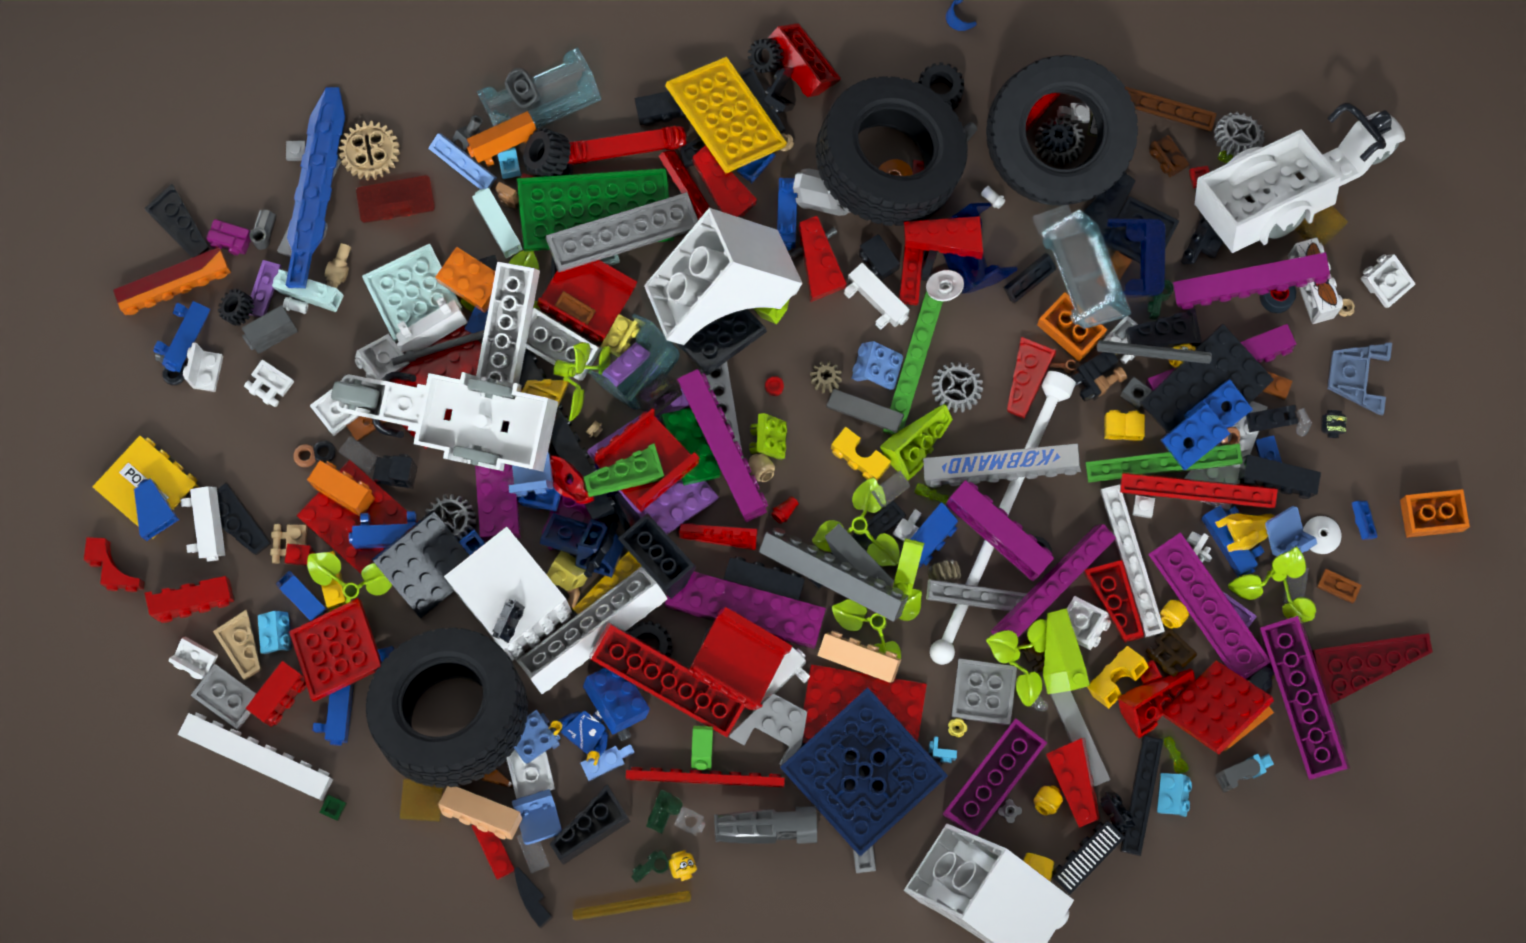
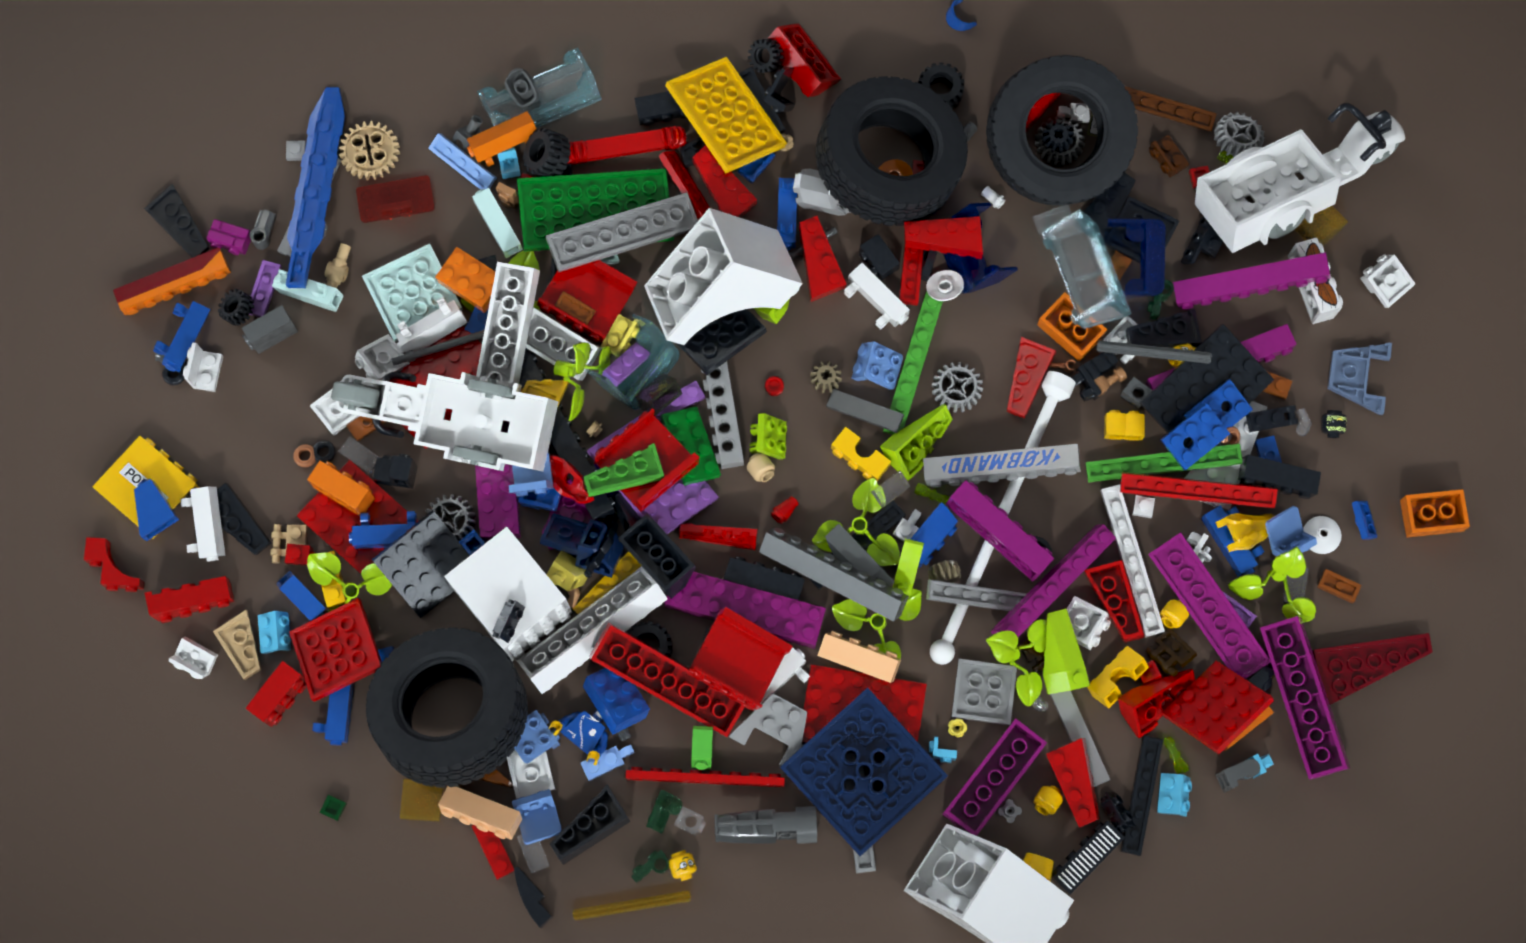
white brick [178,712,333,801] -> none
light grey plate [191,664,256,730] -> none
white plate [244,360,294,407] -> none
white pin [283,296,309,314] -> none
magenta brick [677,369,768,523] -> none
black plate [1003,253,1057,303] -> none
black wheel [1260,286,1297,313] -> none
tan plate [1339,299,1355,317] -> none

